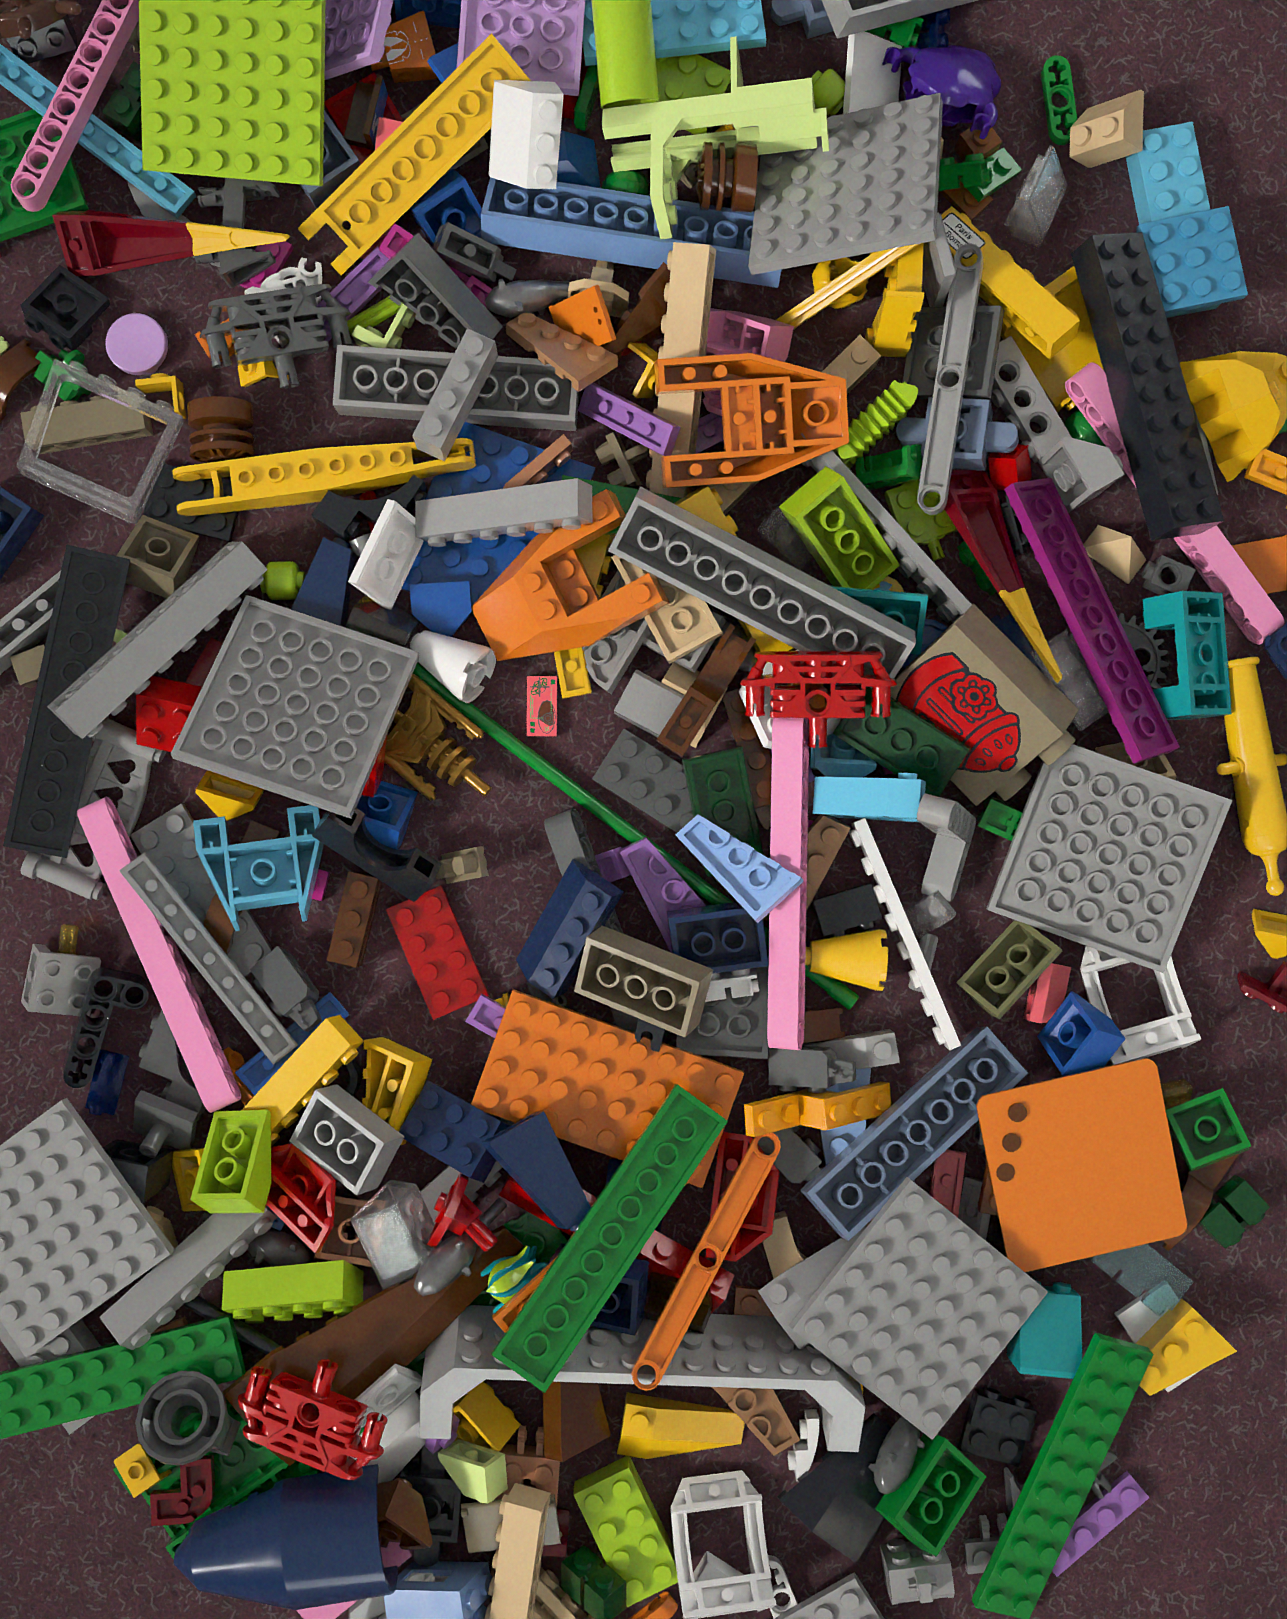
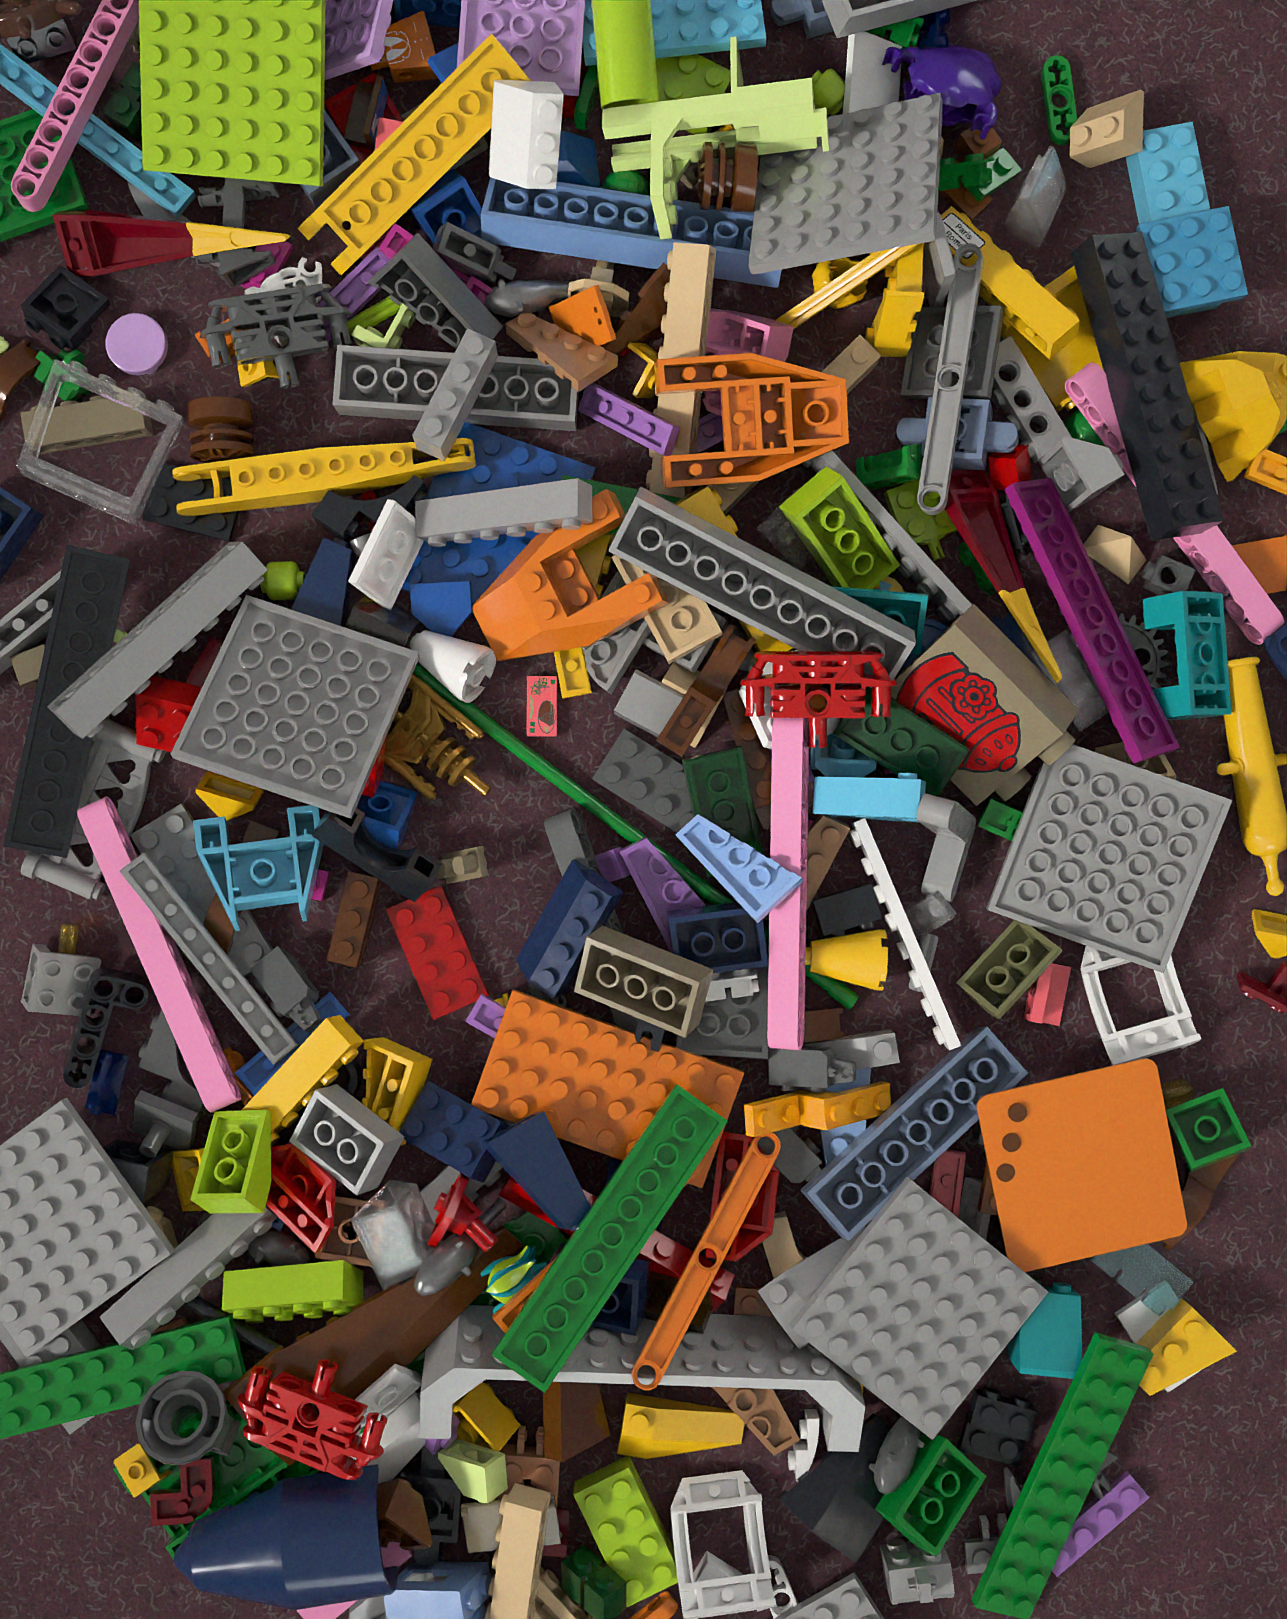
dark tan slope [116,515,199,598] -> none
yellow bracket [135,373,186,419] -> none
nougat plate [503,434,573,489] -> none
dark tan hips [595,432,649,488] -> none
lime piece [832,380,918,470] -> none
blue slope [1037,991,1126,1076] -> none
dark green piece [1198,1175,1270,1249] -> none

